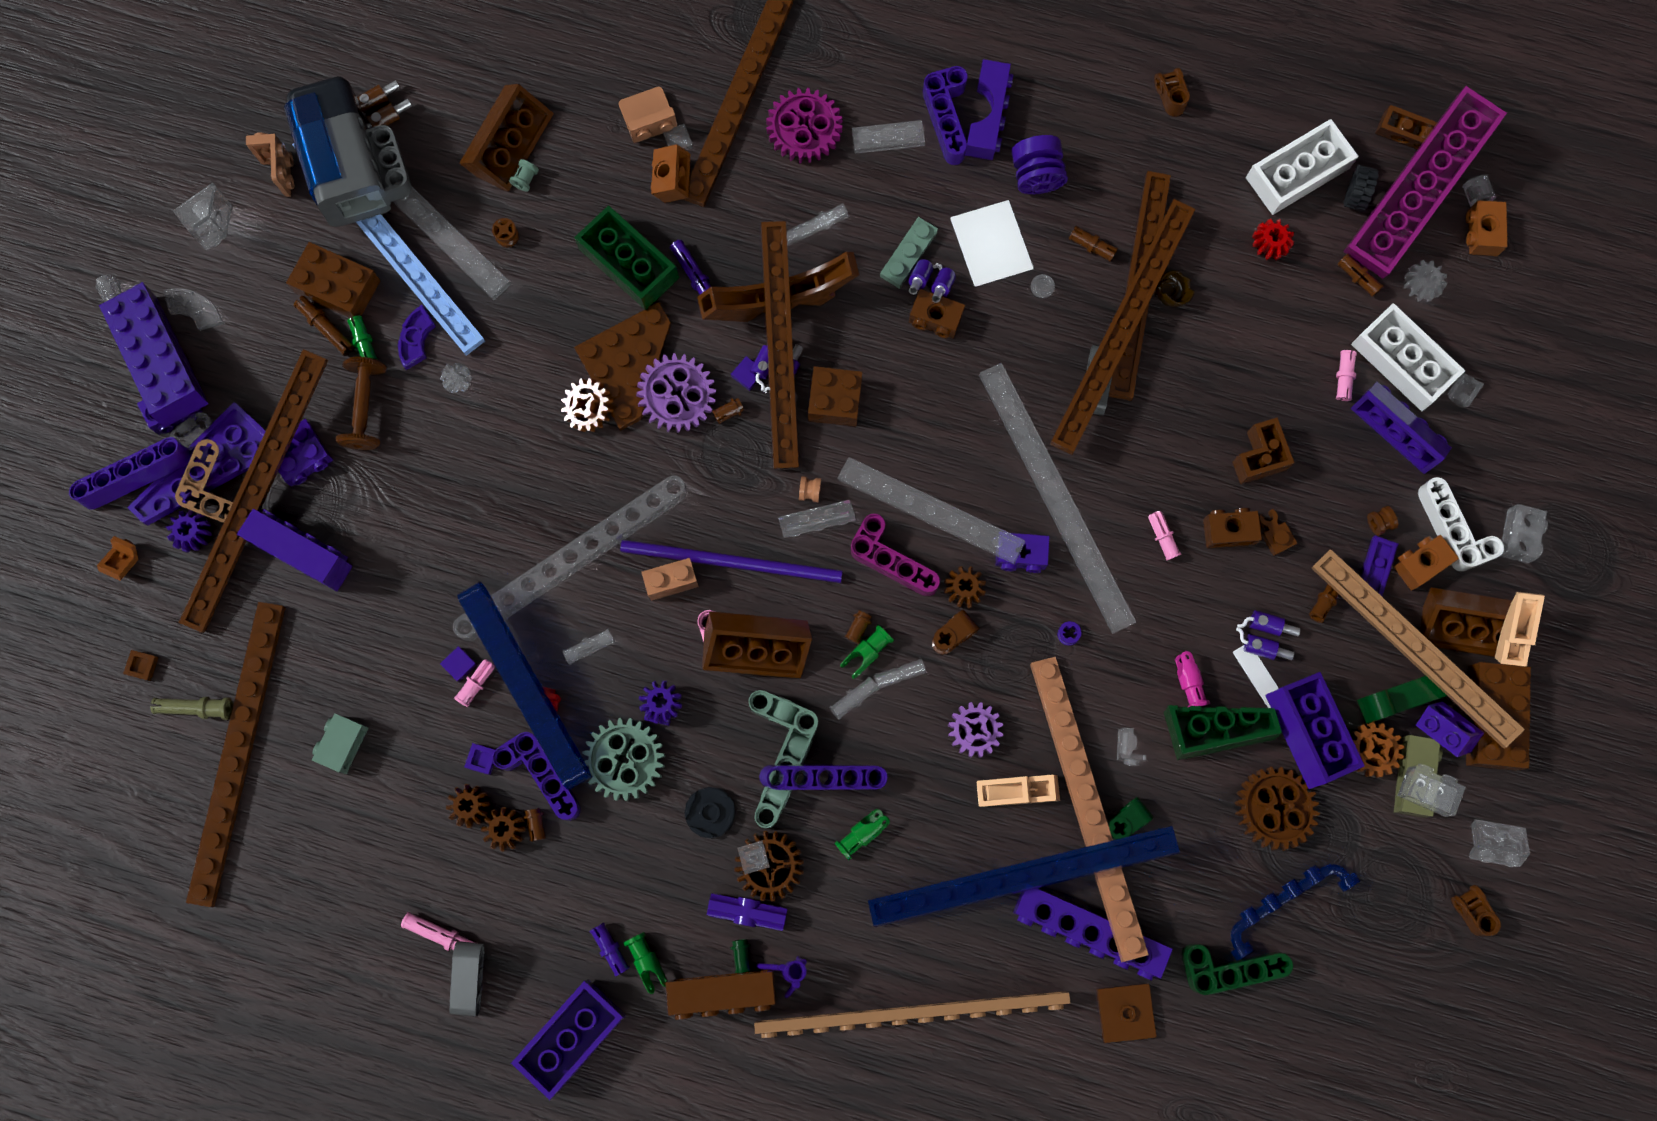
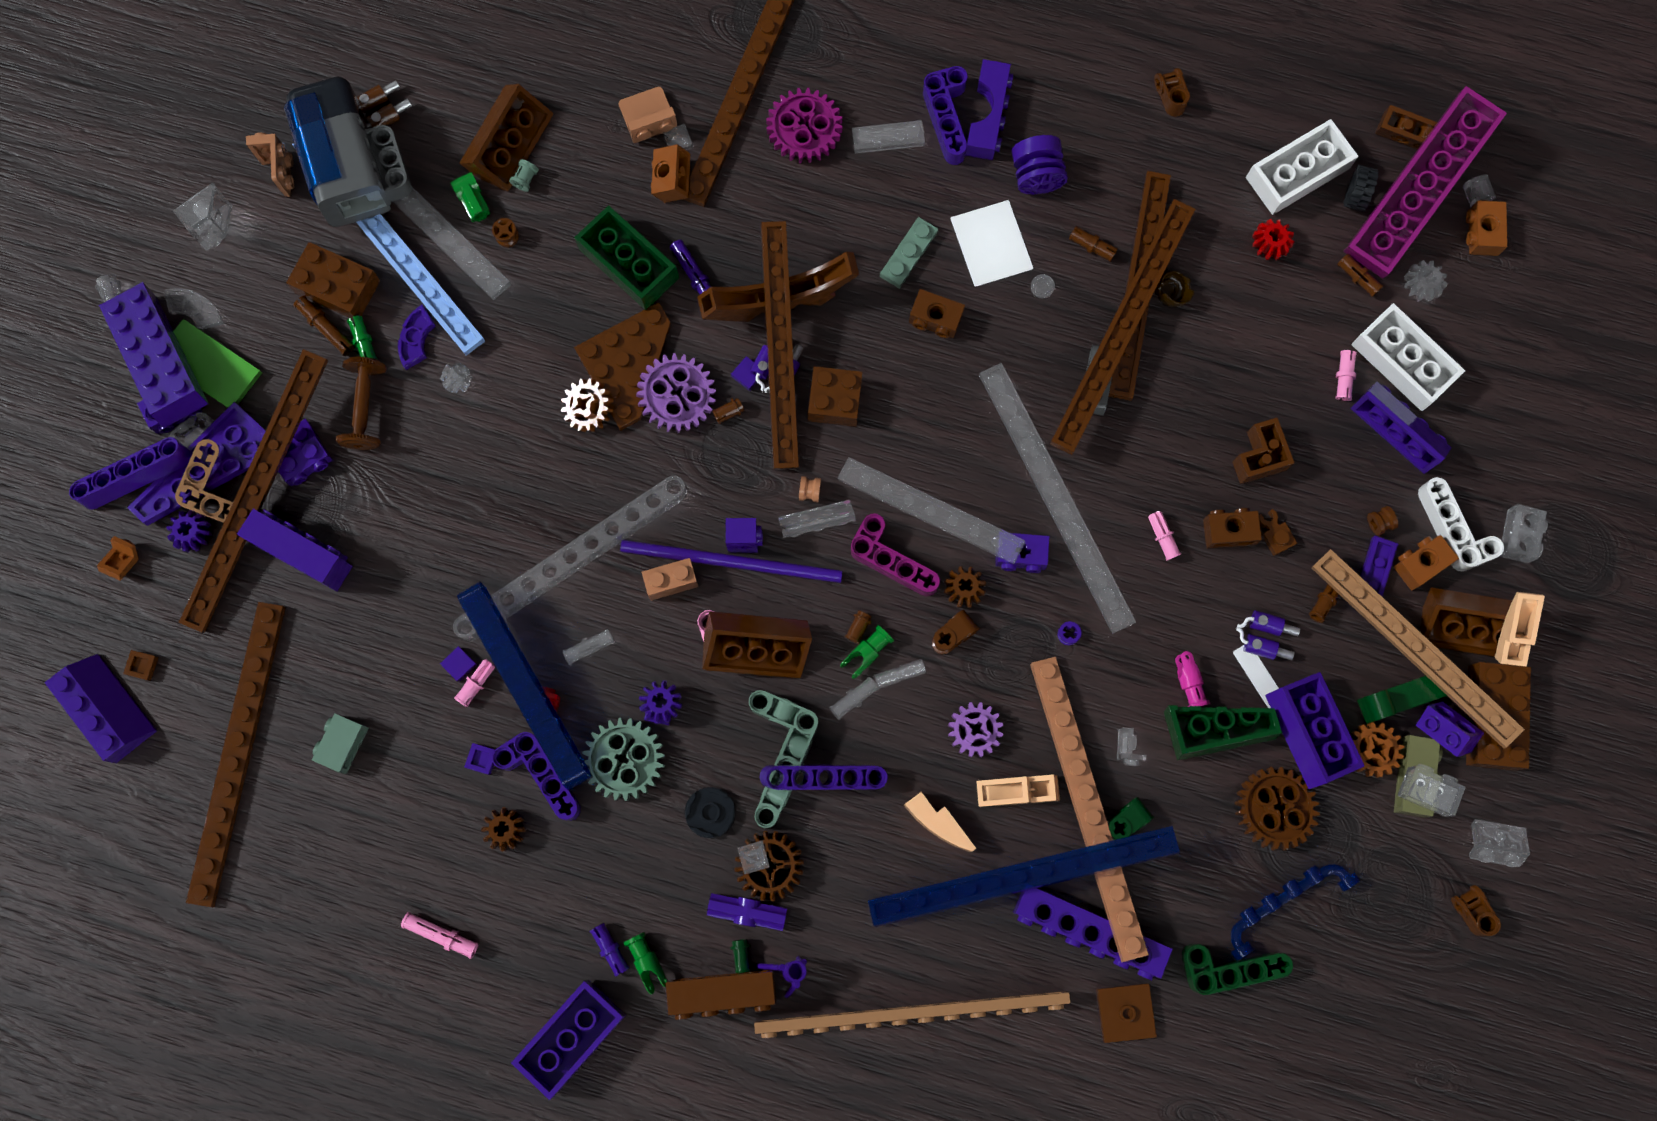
olive pin [150,696,233,720] -> none
reddish brown gear [446,784,491,828] -> none
dark grey beam [449,941,484,1017] -> none
reddish brown pin [523,808,546,842] -> none
clear pin [787,203,849,247] -> none
green piece [834,809,890,861] -> none
dark purple piece [909,259,956,303] -> none
clear brick [1448,373,1484,407] -> none
none -> dark purple slope [44,654,157,763]
none -> bright green tile [173,319,262,408]
none -> green piece [450,172,491,222]
none -> dark purple brick [726,518,763,553]
none -> light nougat slope [904,792,976,852]

